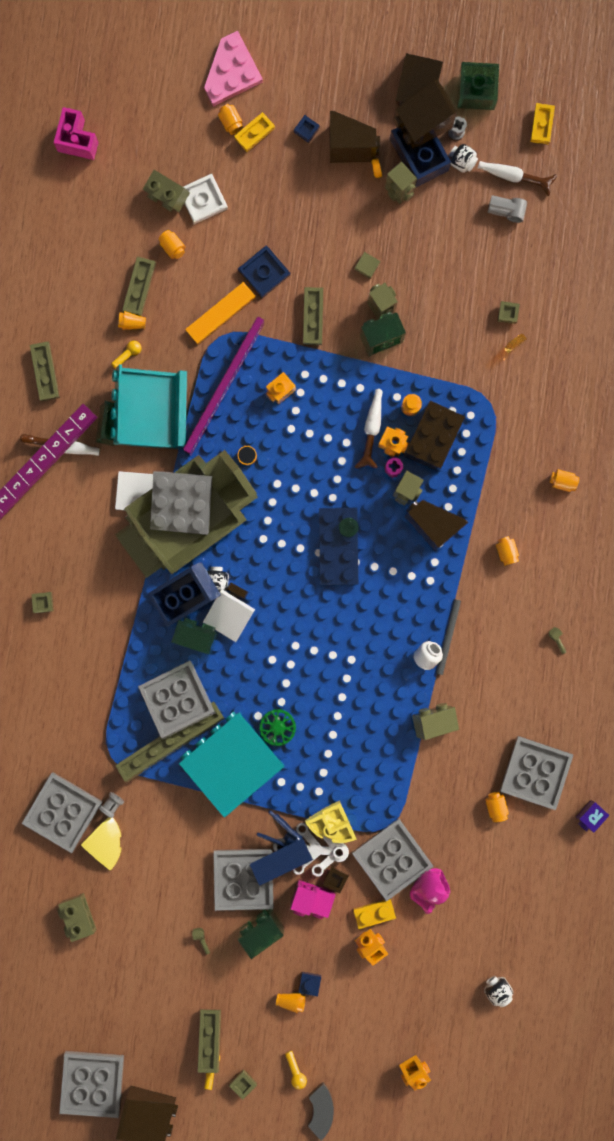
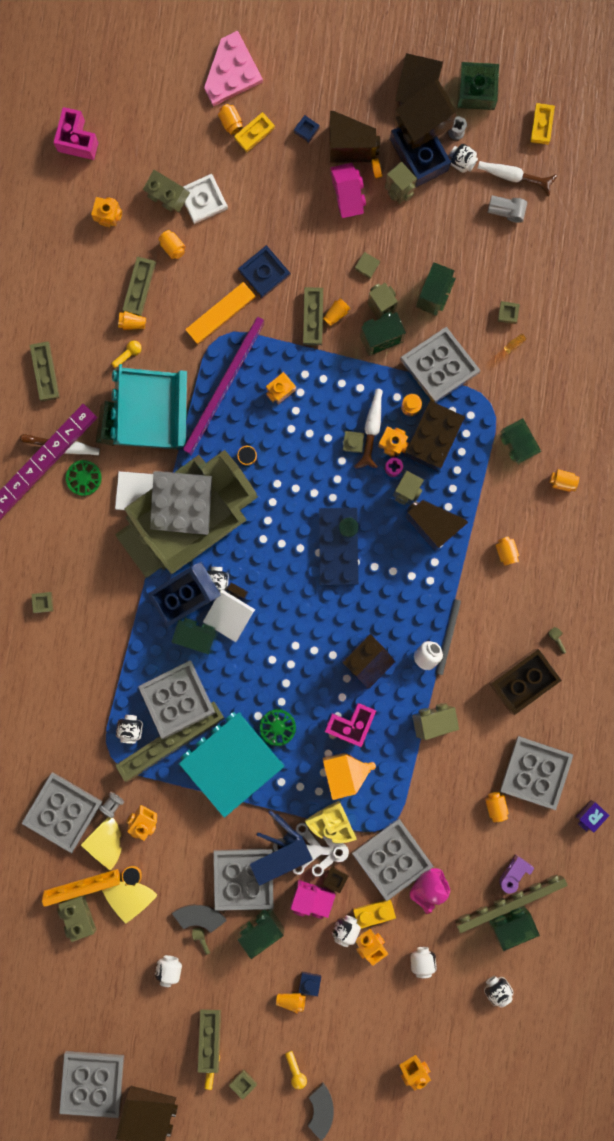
none -> light orange tile [42,869,120,907]
none -> green wheel [66,460,102,496]
none -> light orange brick [91,197,122,227]
none -> light yellow brick [102,881,157,924]
none -> head [116,715,143,744]
none -> black tile [122,866,142,886]
none -> light orange brick [126,805,157,841]
none -> white head [155,955,182,987]
none -> dark grey tile [172,904,227,933]
none -> light orange cone [323,298,351,326]
none -> light orange piece [323,752,376,800]
none -> dark pink brick [325,702,376,747]
none -> dark pink brick [330,163,366,218]
none -> white head [332,915,361,947]
none -> dark brown slope [341,634,395,689]
none -> olive plate [343,431,364,453]
none -> light grey plate [400,327,481,403]
none -> white head [410,947,436,978]
none -> clear green brick [416,262,456,316]
none -> olive plate [455,875,568,933]
none -> dark brown brick [489,649,562,715]
none -> clear green brick [489,906,540,951]
none -> medium lavender leg [499,854,534,894]
none -> clear green brick [500,418,542,465]

